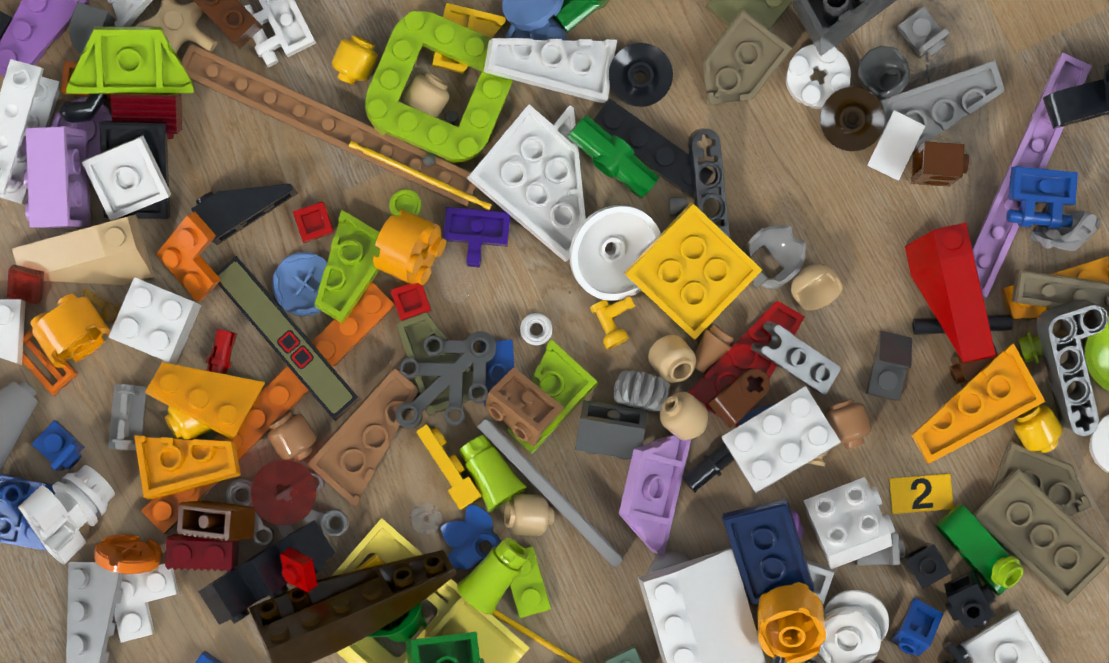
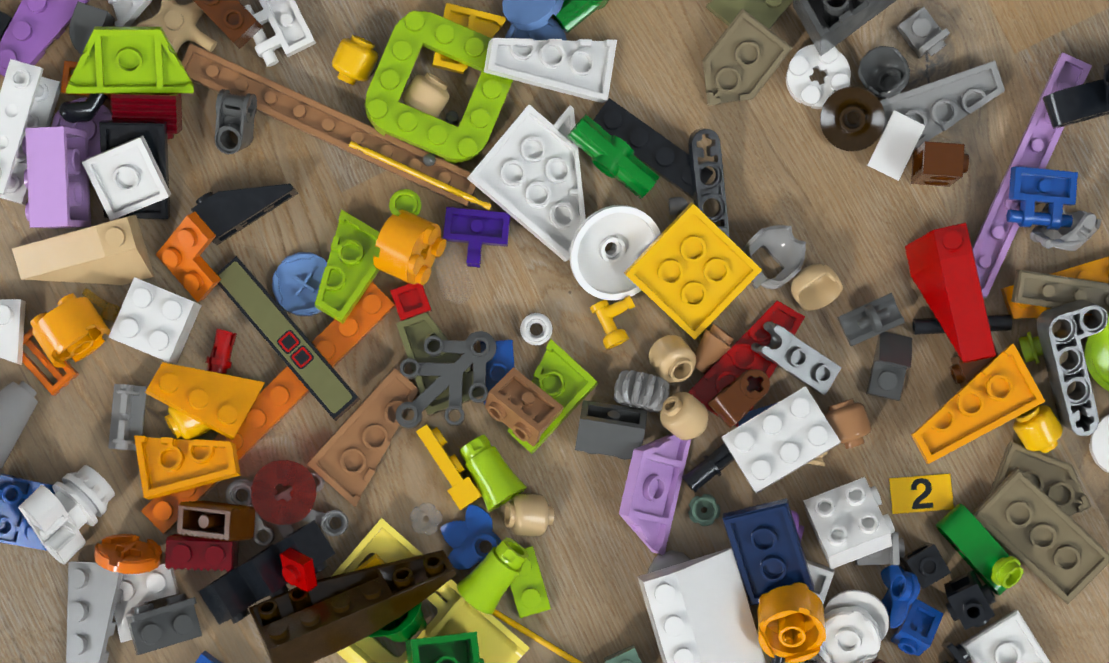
clear red tile [7,264,44,304] -> none
blue bracket [32,420,85,471] -> none
medium nougat head [267,412,316,462] -> none
red plate [293,201,335,243] -> none
light grey tile [477,419,623,568] -> none
black dish [609,43,673,107] -> none
none -> dark grey bracket [126,593,202,655]
none -> dark grey piece [214,89,257,154]
none -> sand green plate [688,494,720,526]
none -> dark grey hips [837,293,905,347]
none -> blue plate [881,565,920,628]

